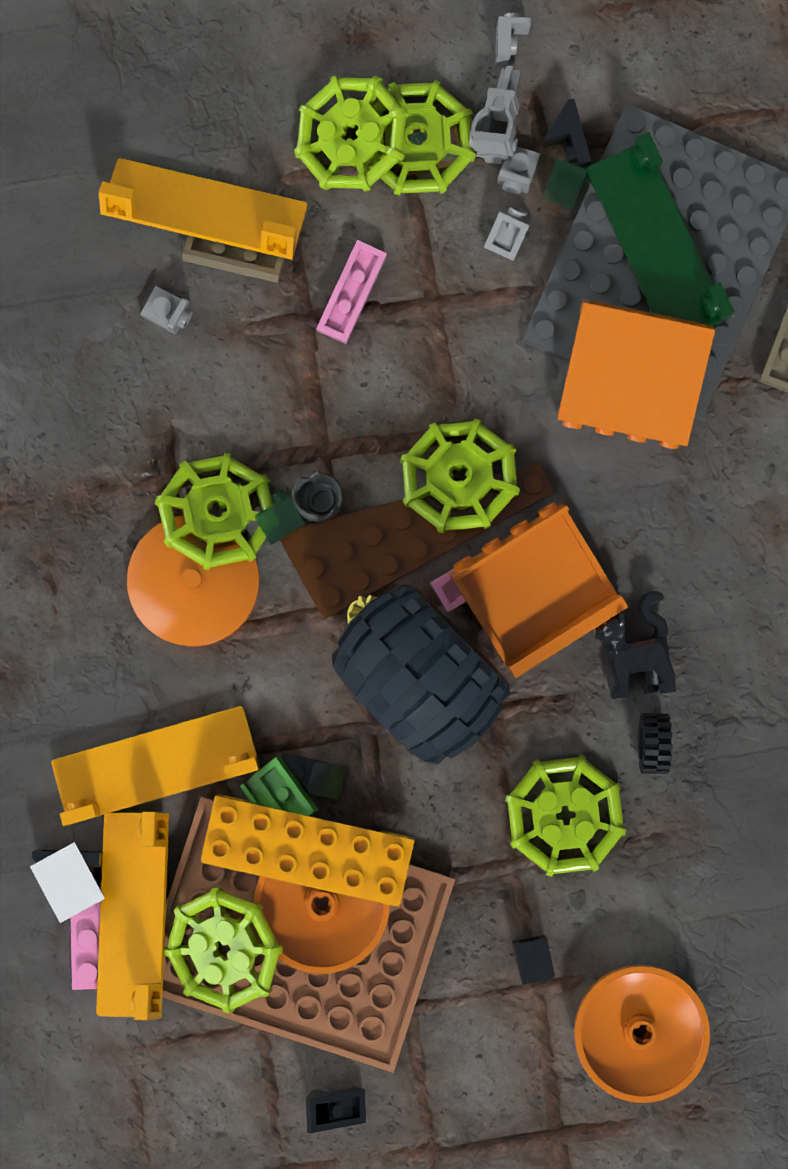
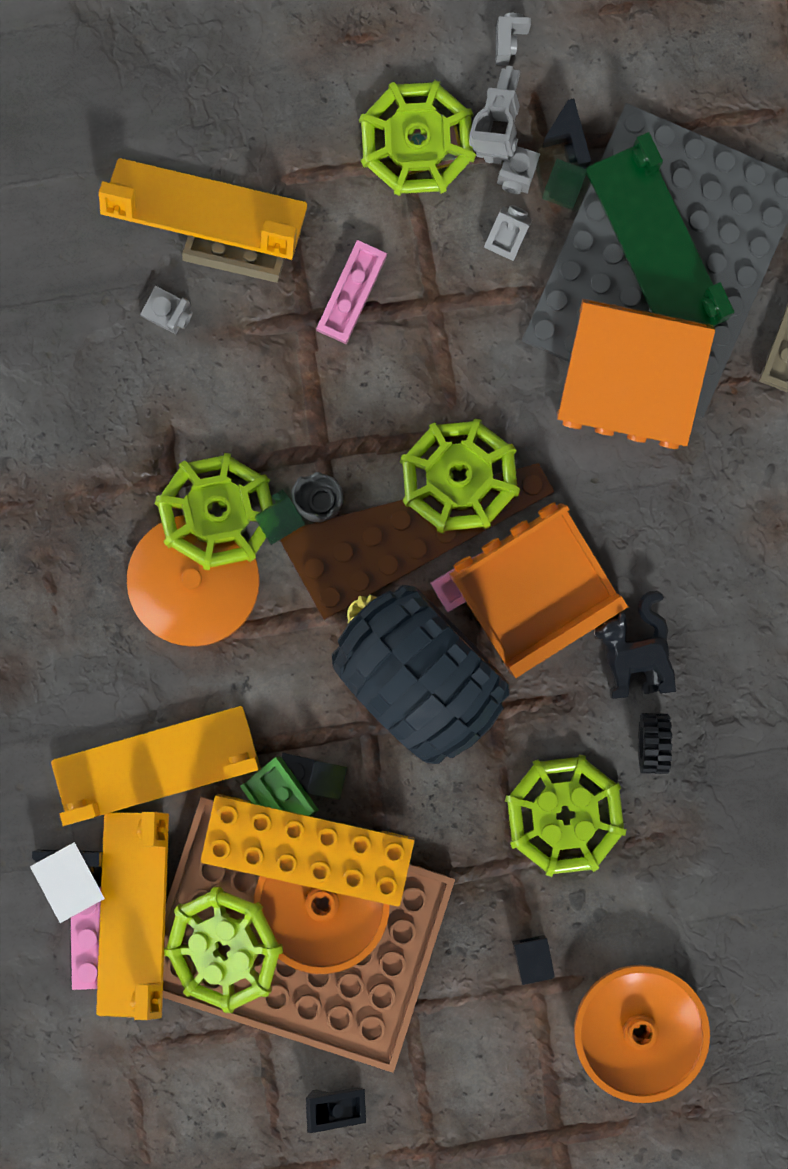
lime plate [294,75,409,192] -> none

